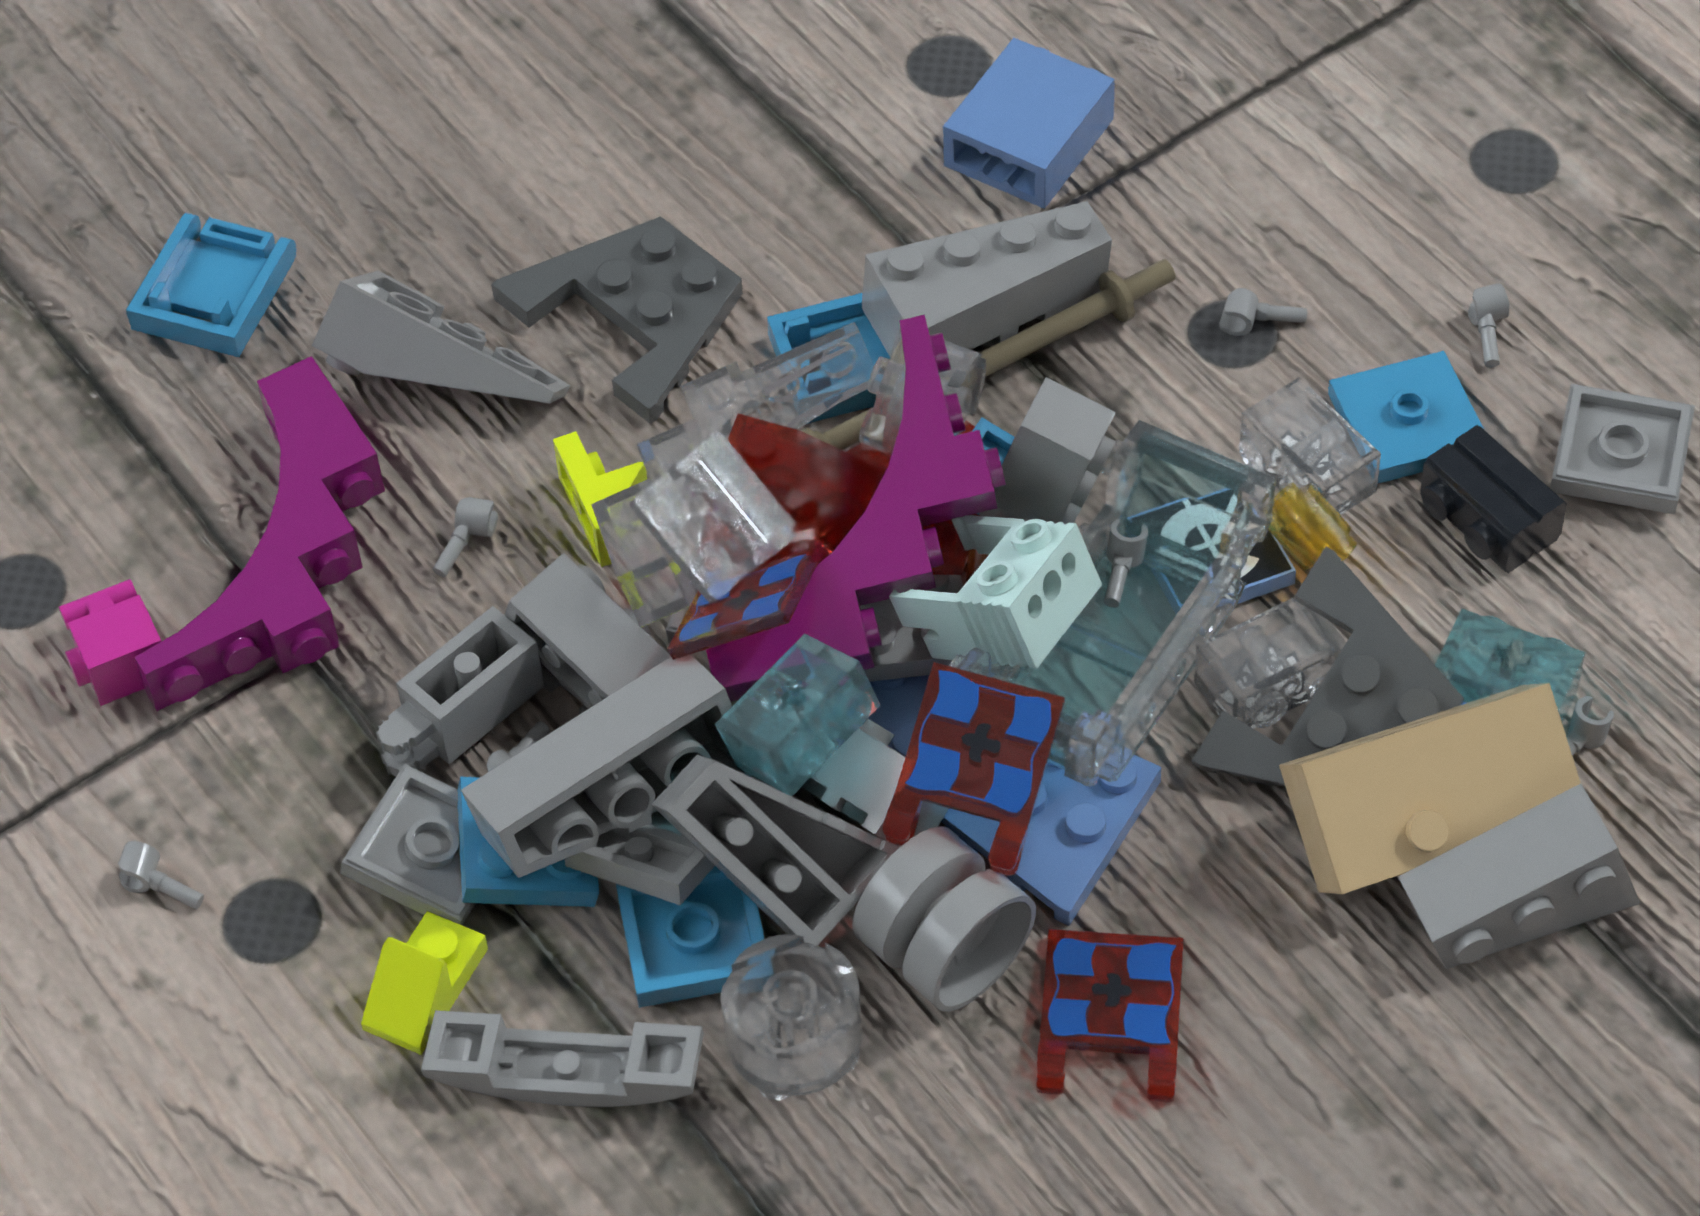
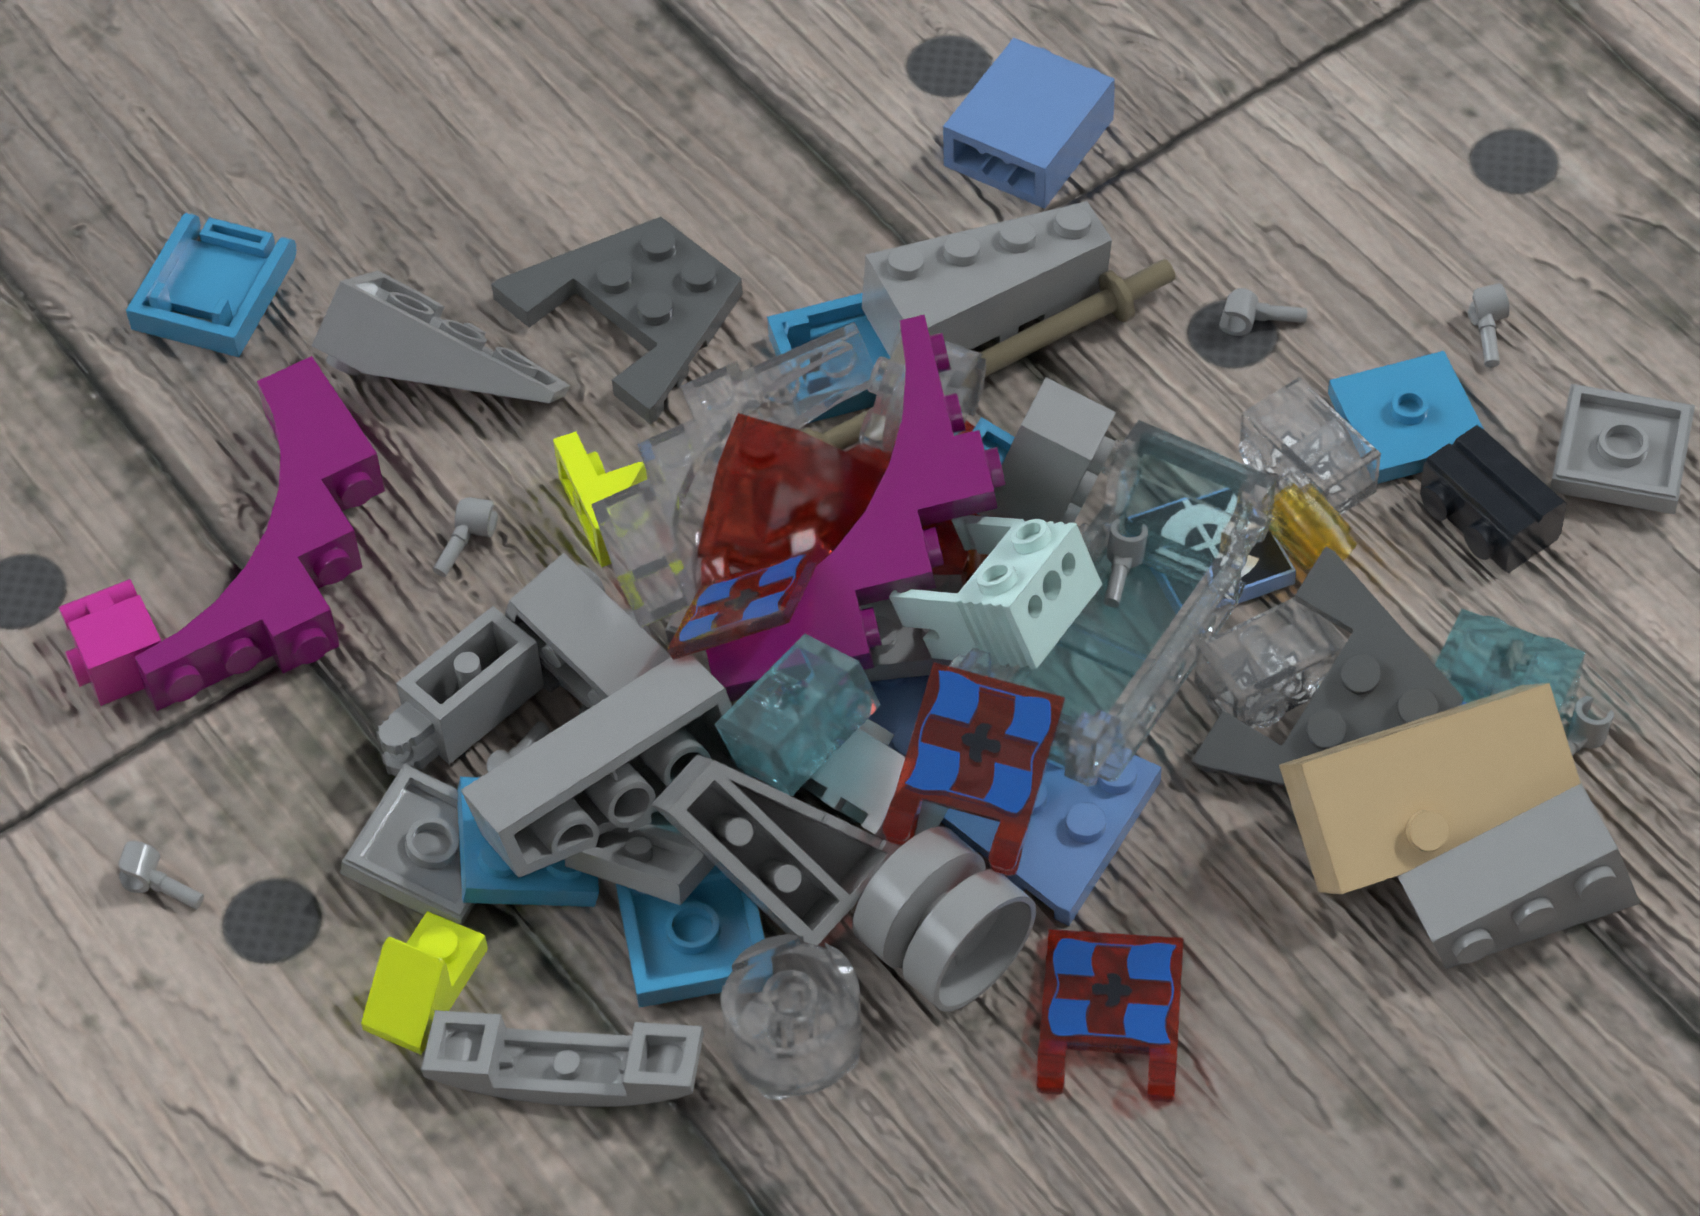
clear bracket [629,431,798,603] -> none

